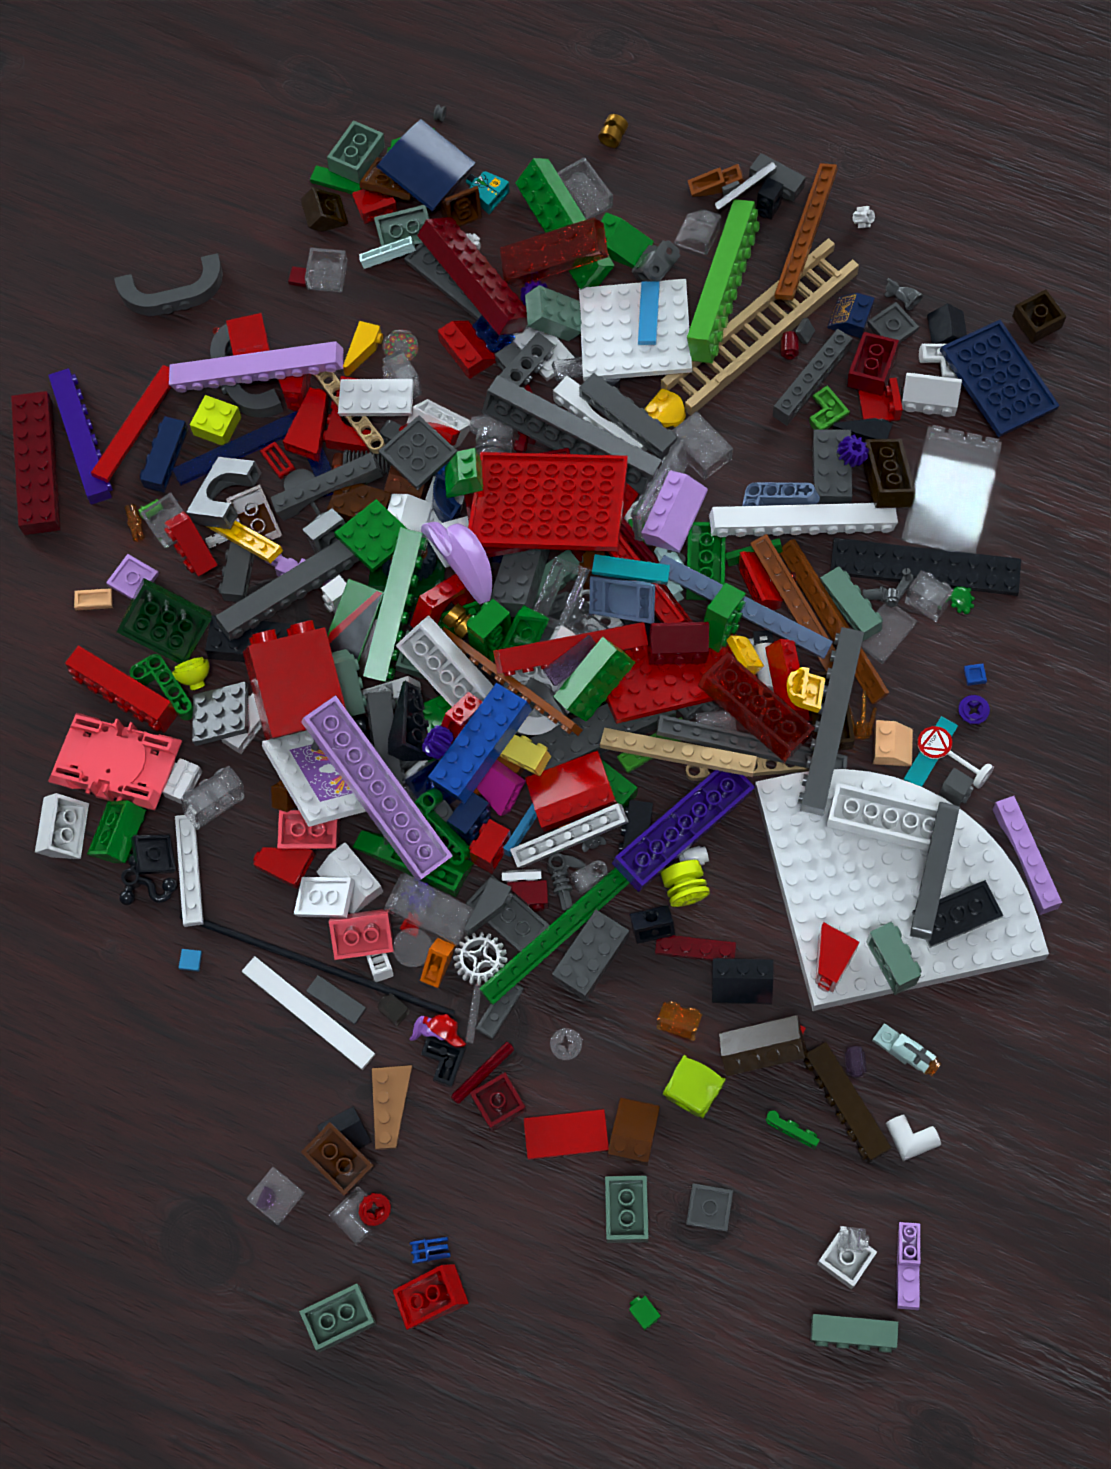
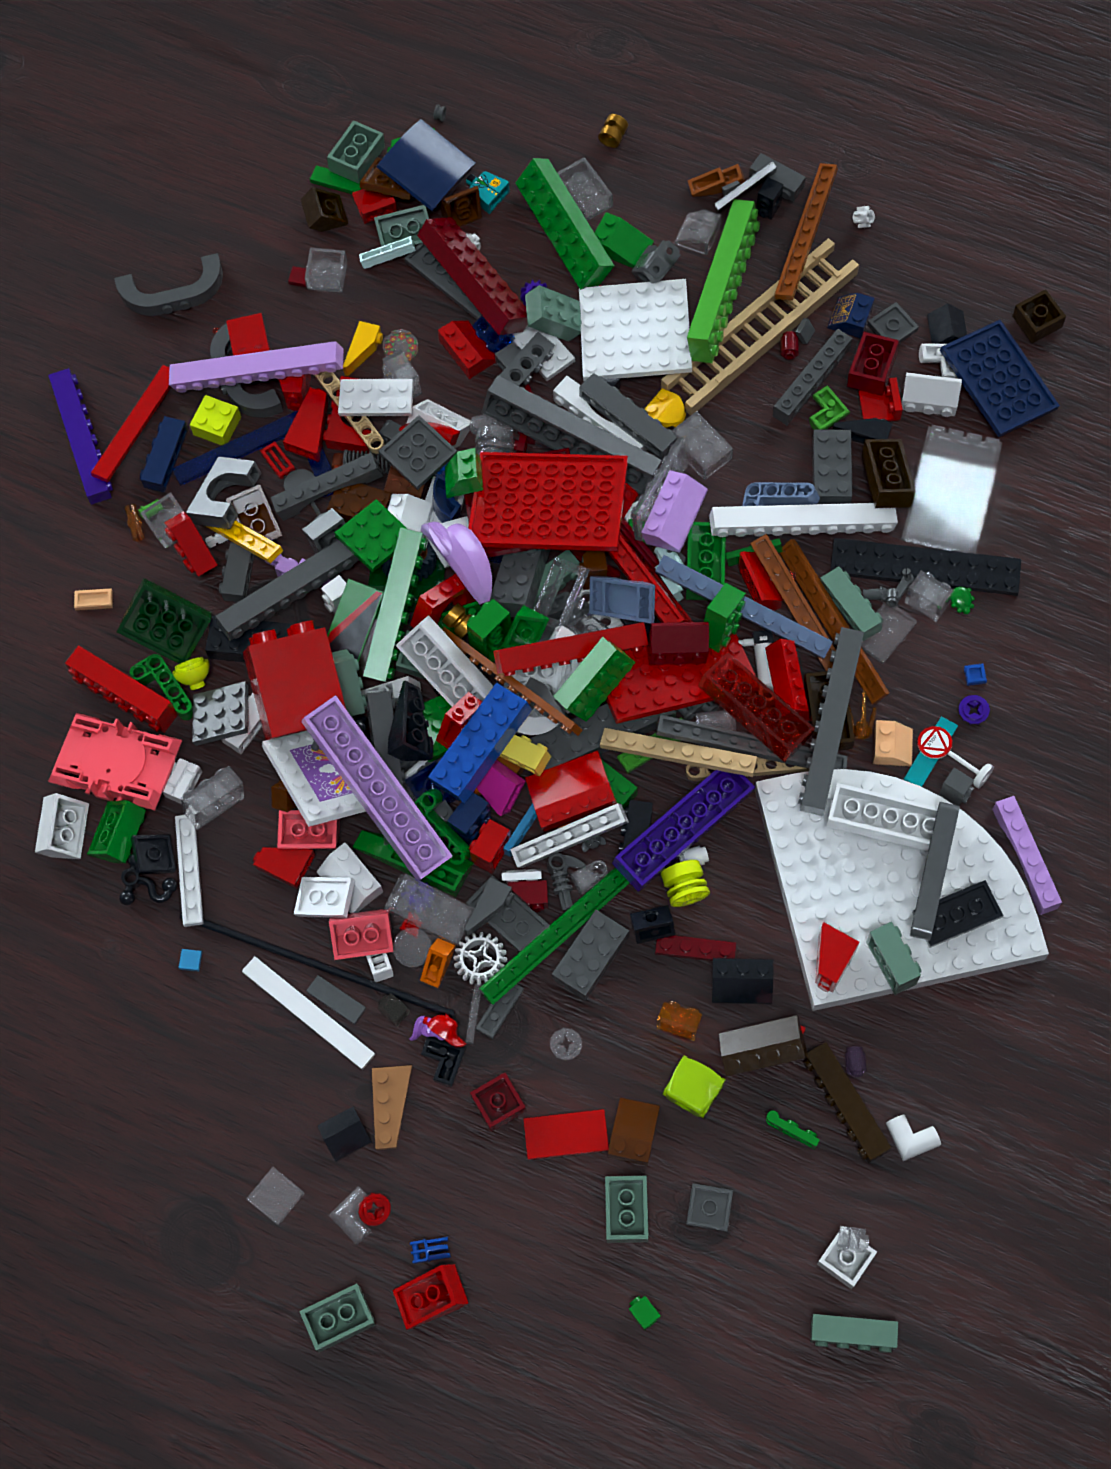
dark red brick [11,391,60,535] -> none
lavender plate [106,554,159,600] -> none
clear purple plate [256,1186,276,1211] -> none
reddish brown slope [301,1122,375,1196] -> none
dark purple gear [422,725,453,759] -> none
dark red axle [451,1042,514,1104] -> none
clear red brick [500,217,608,287] -> none
clear purple plate [543,635,596,686] -> none
clear plate [551,357,583,381] -> none
teal tile [592,554,670,585] -> none
dark azure tile [638,281,660,345] -> none
yellow slope [726,636,764,676] -> none
yellow slope [787,667,825,713] -> none
dark purple gear [836,434,869,468] -> none
light aqua plate [872,1023,942,1076] -> none
dark grey animal [884,278,923,311] -> none
lavender slope [896,1222,920,1310] -> none

